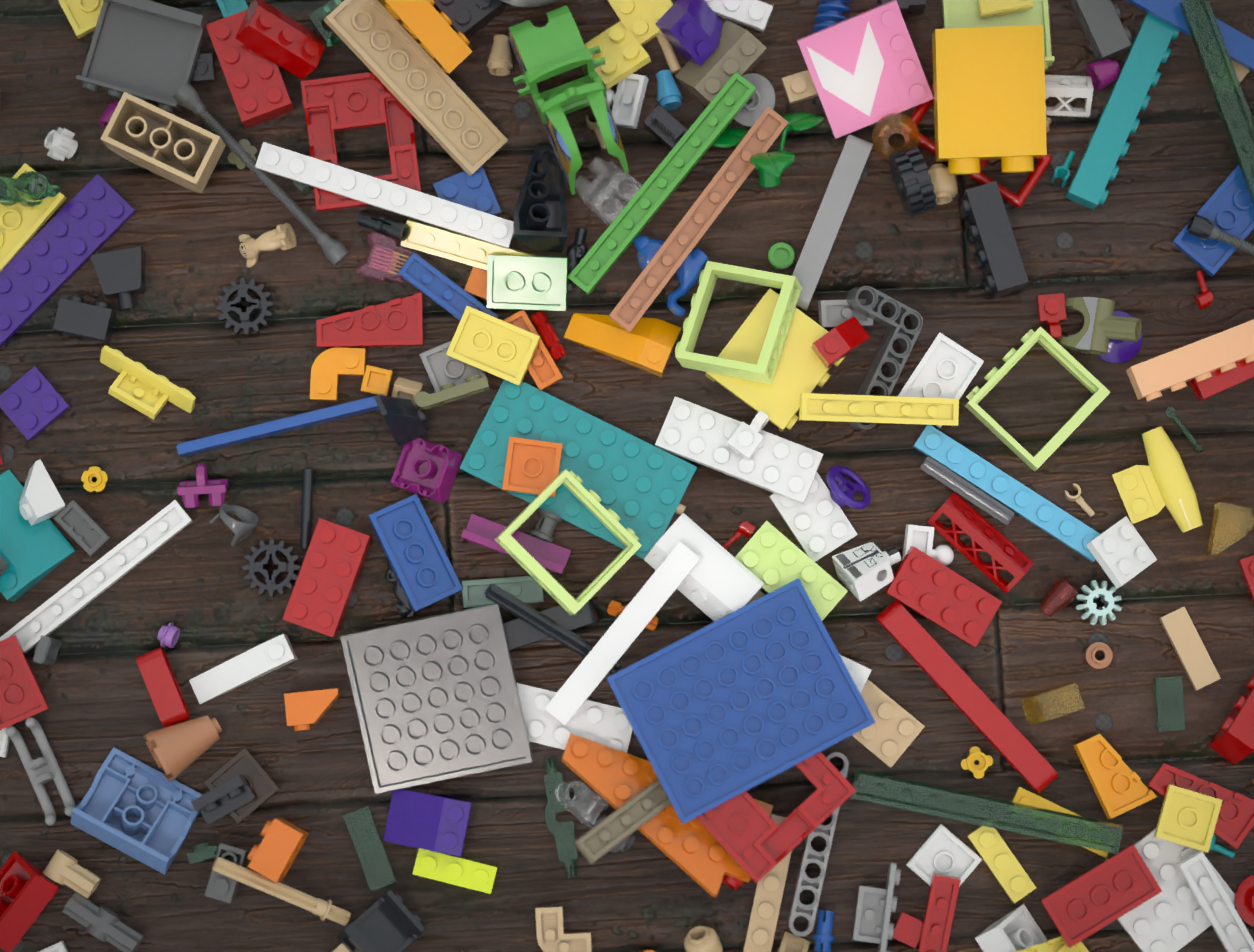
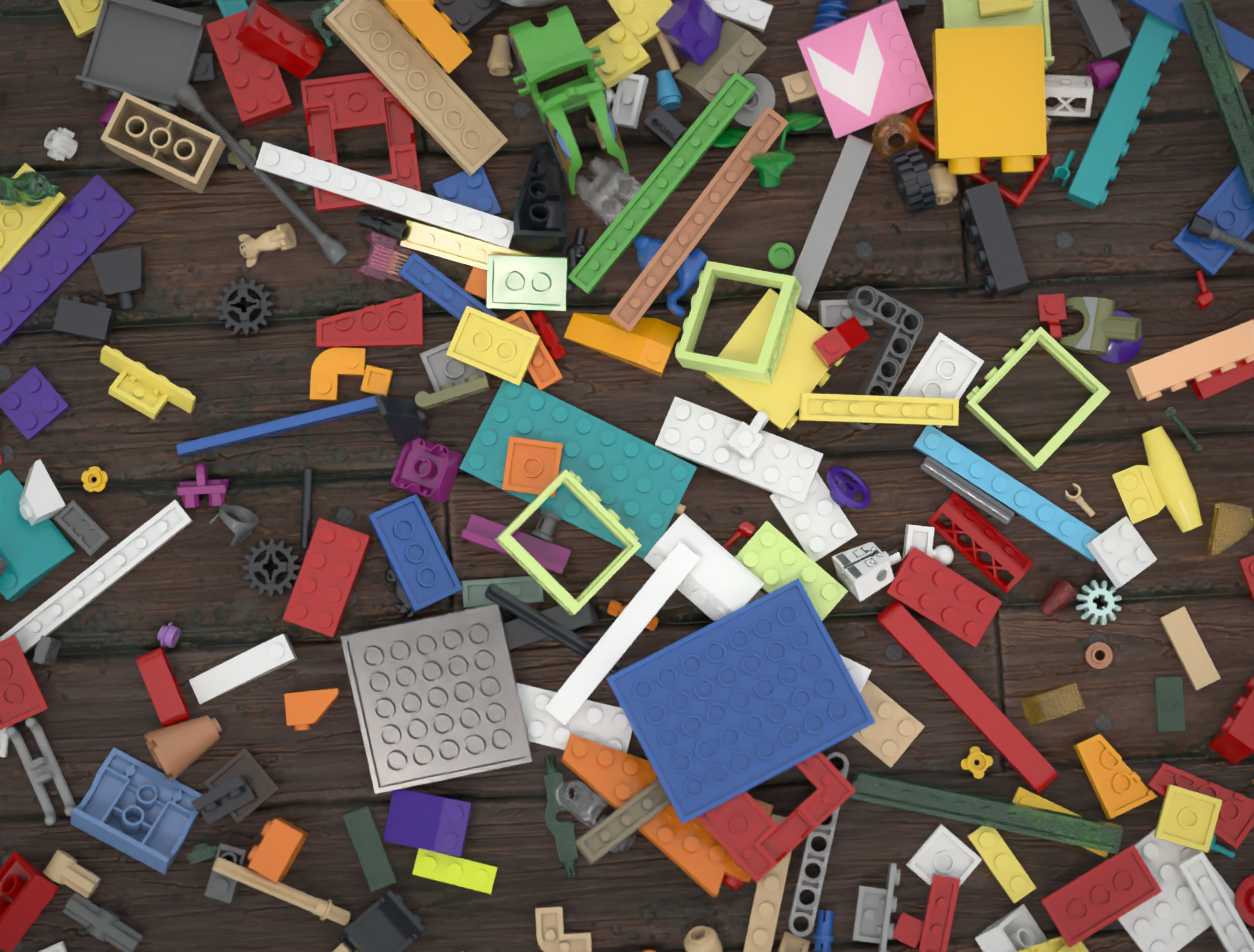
tan slope [392,377,423,409] -> none

